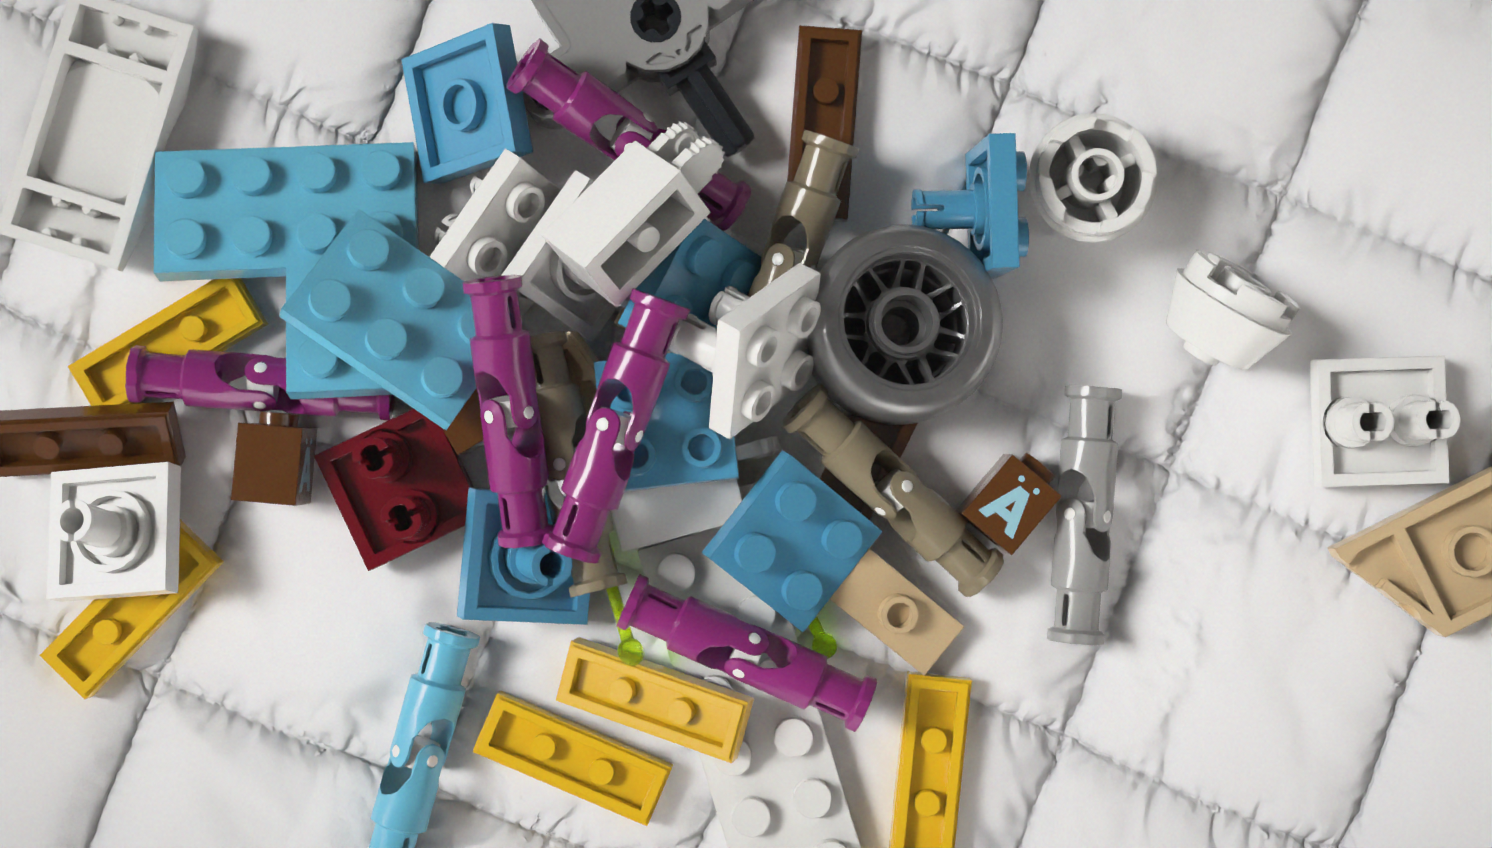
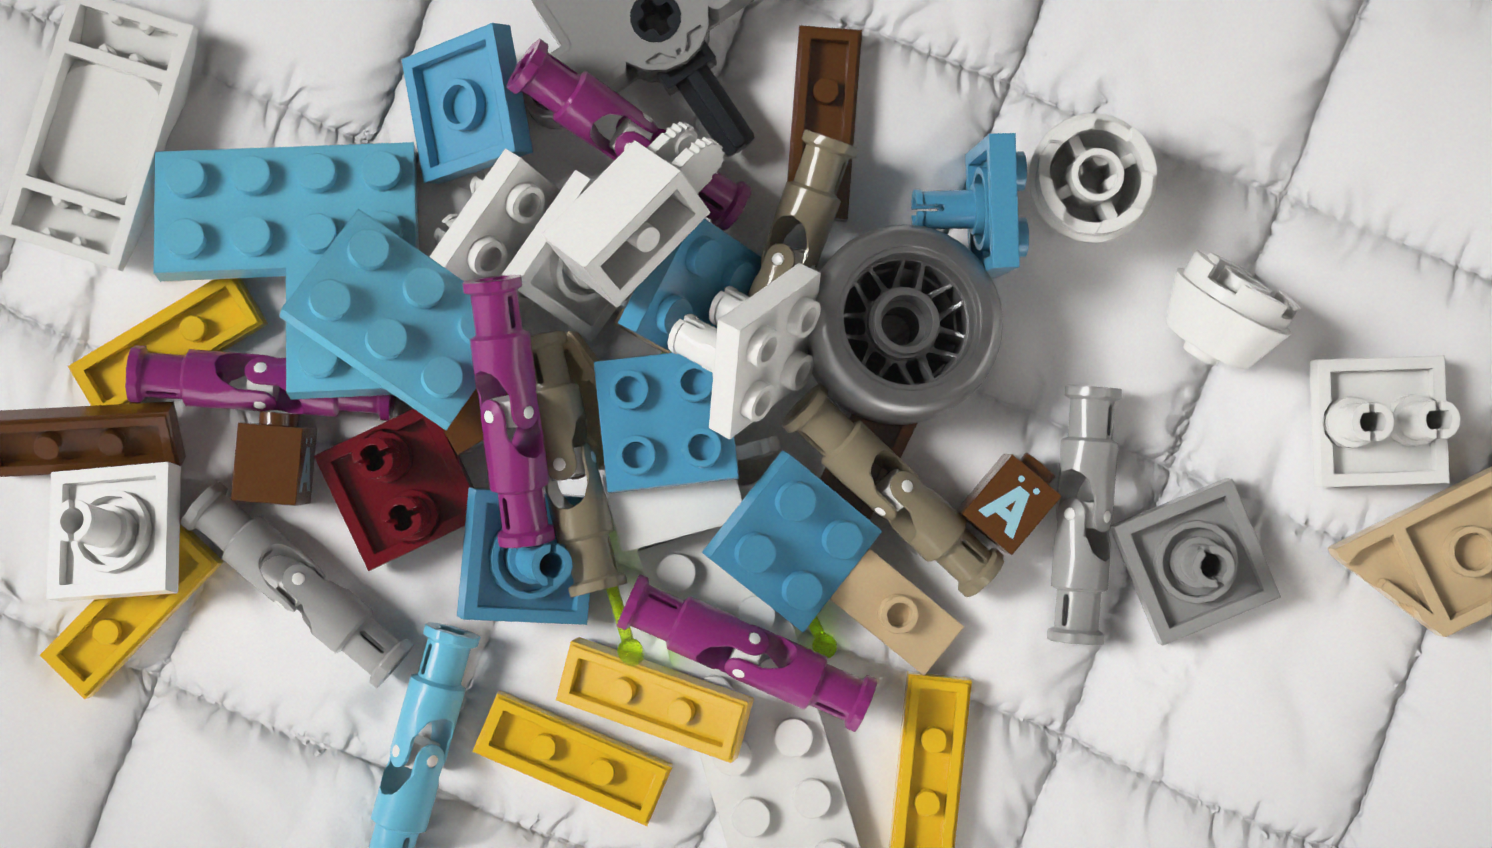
magenta piece [542,289,690,564] -> none
none -> light grey piece [180,481,414,688]
none -> light grey plate [1110,478,1281,646]

